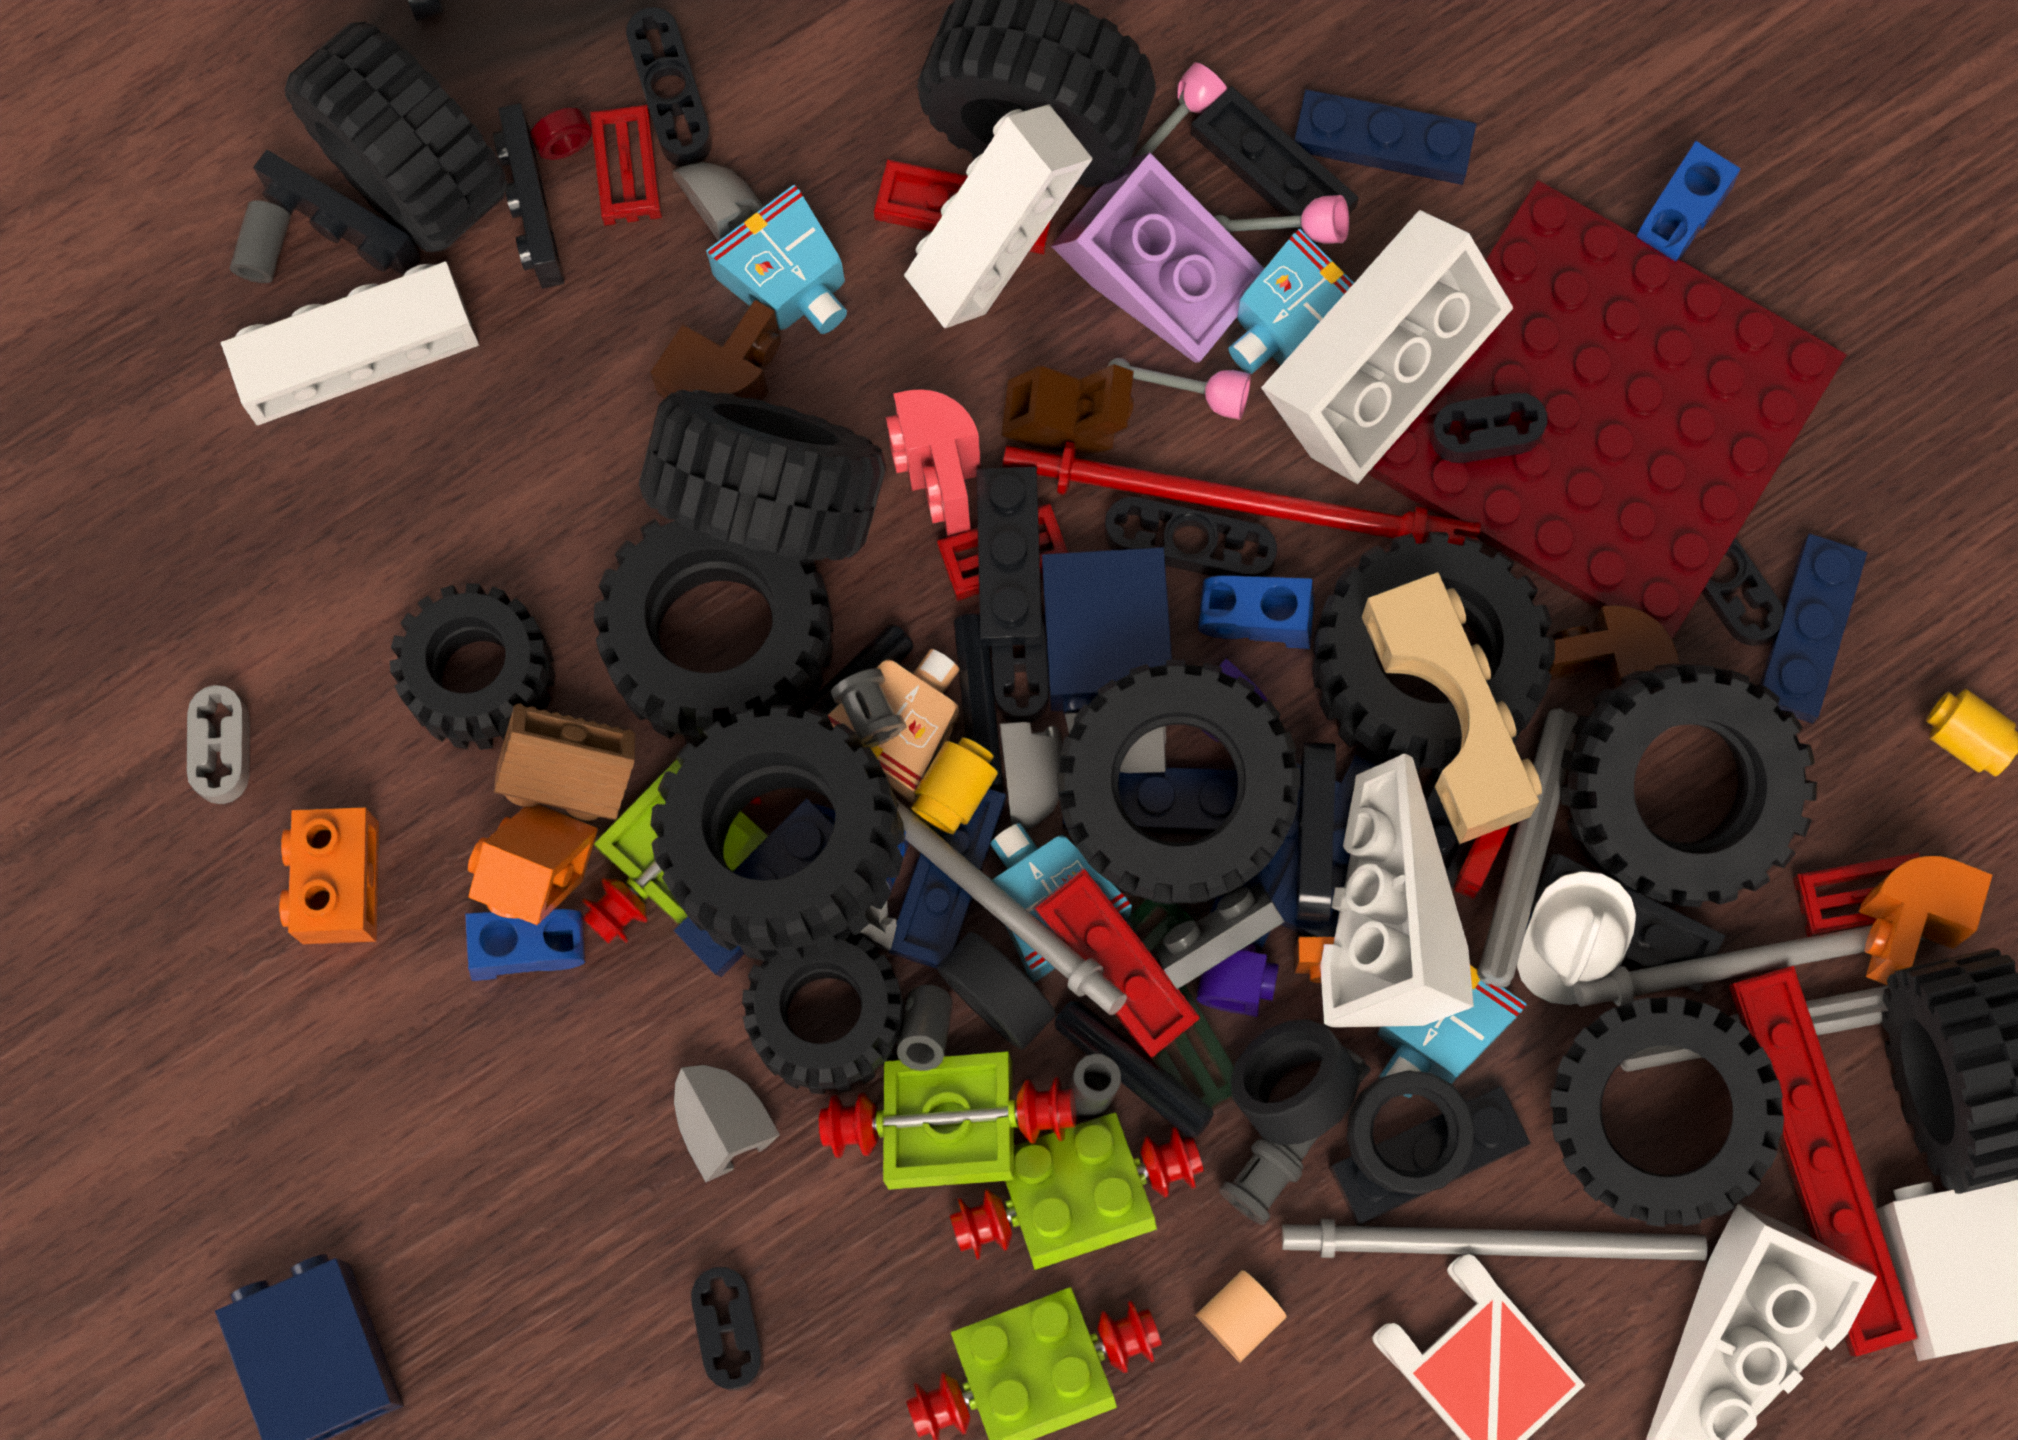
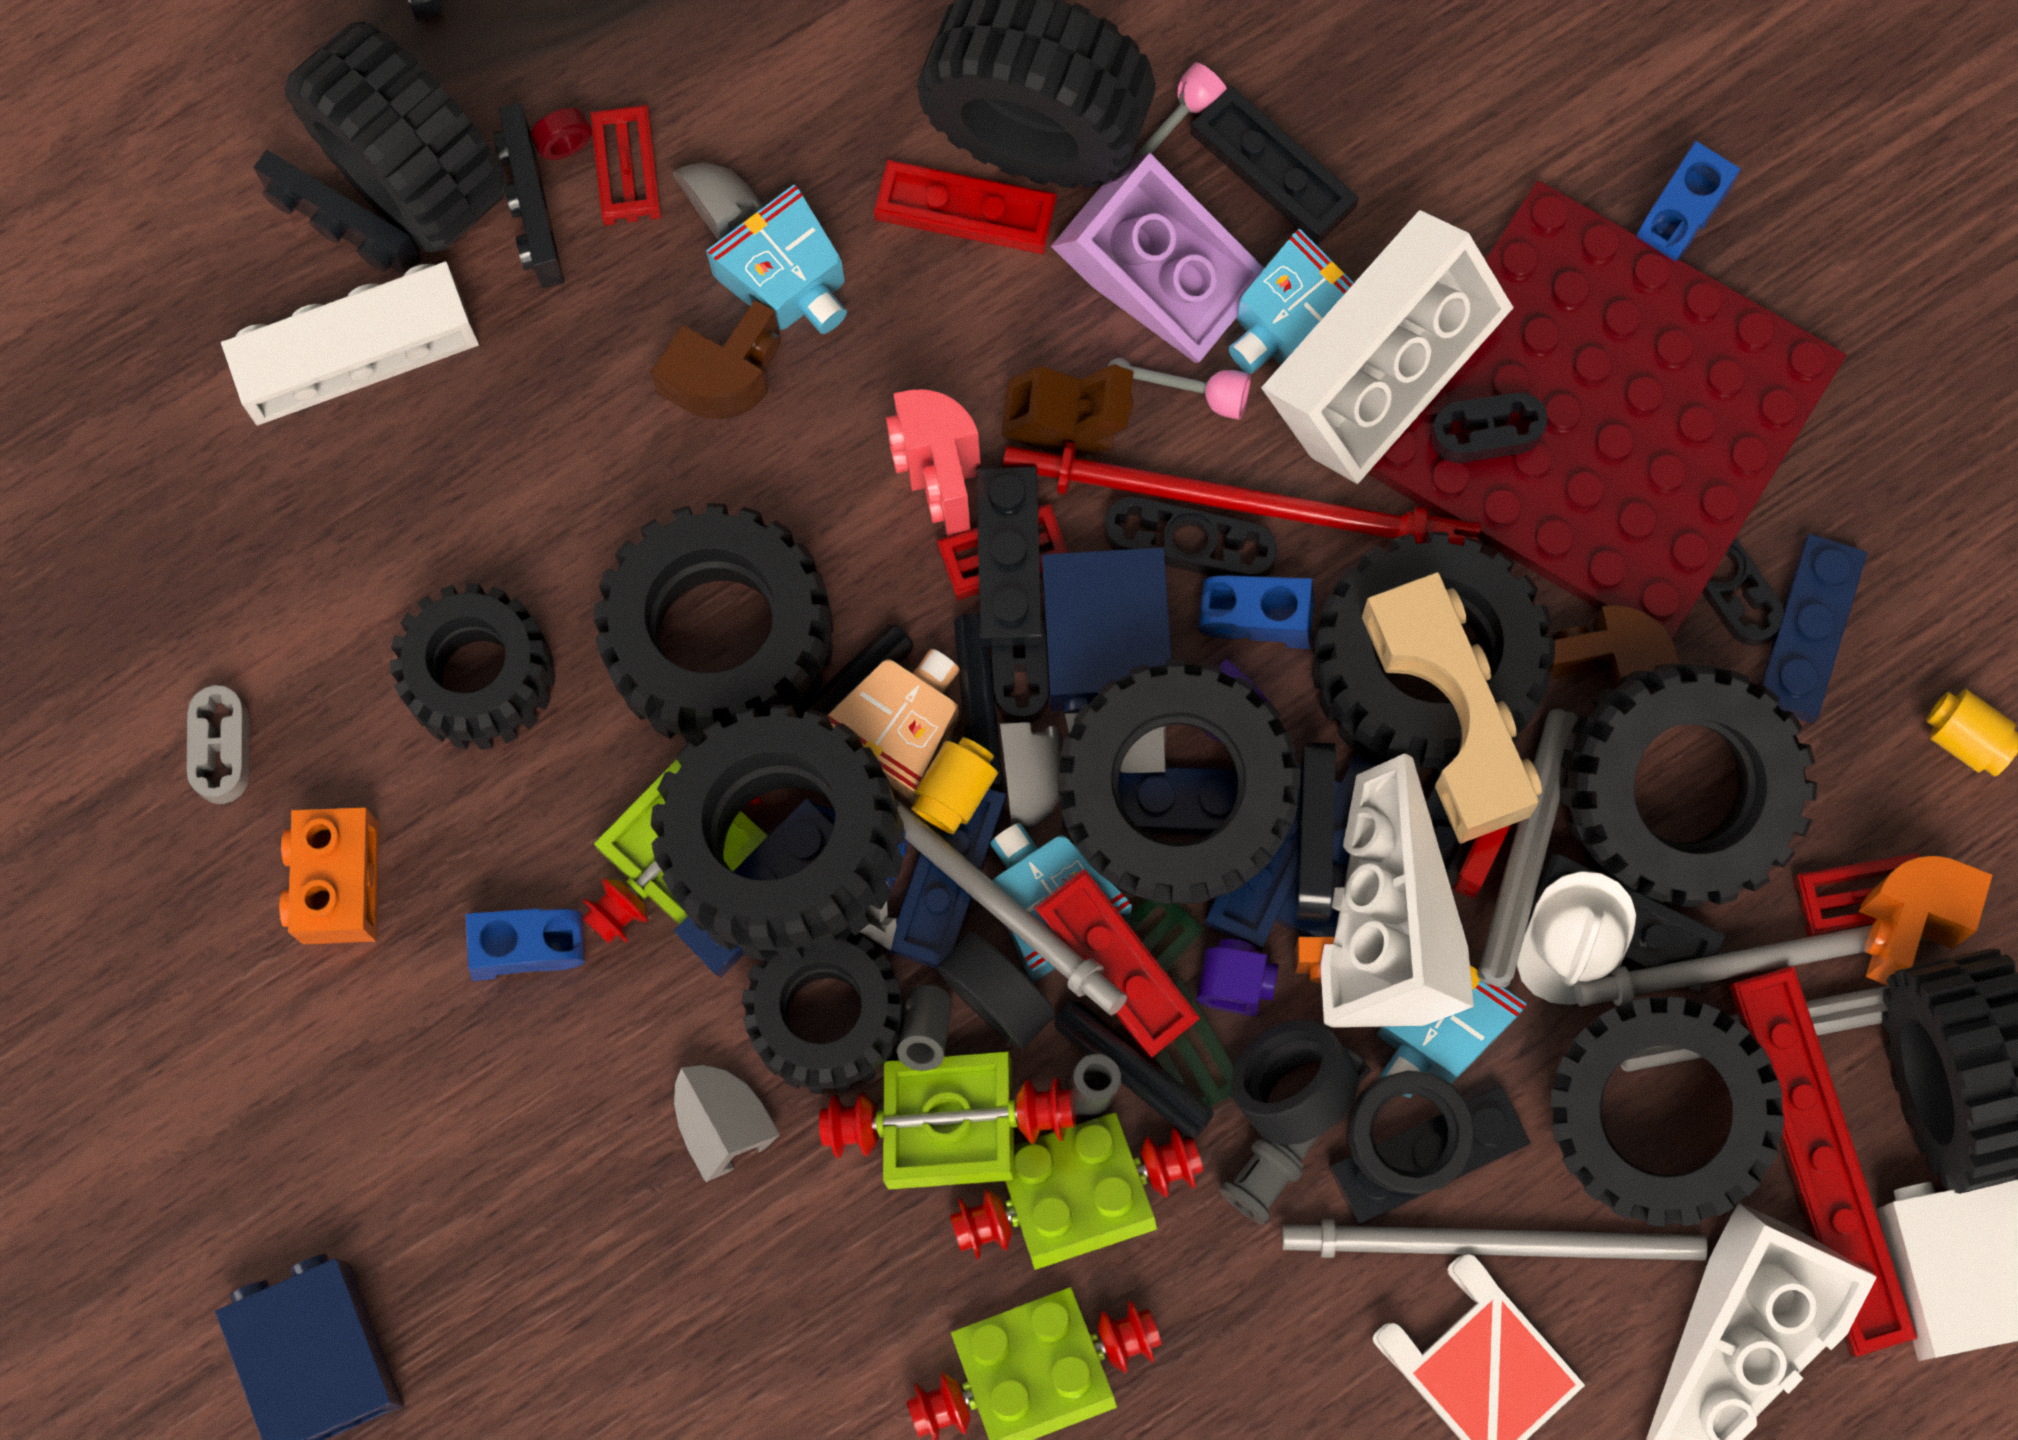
dark grey piece [229,201,291,283] -> none
orange brick [468,804,598,925] -> none
medium nougat brick [494,703,635,821] -> none
black beam [626,7,712,167] -> none
black tyre [639,390,887,561] -> none
black beam [691,1267,764,1391] -> none
dark grey bush [831,668,906,747] -> none
white brick [904,104,1093,328] -> none
dark grey plate [1155,882,1285,989] -> none
light nougat brick [1195,1270,1287,1363] -> none
bright pink hinge [1214,195,1349,244] -> none
dark blue plate [1294,90,1477,185] -> none

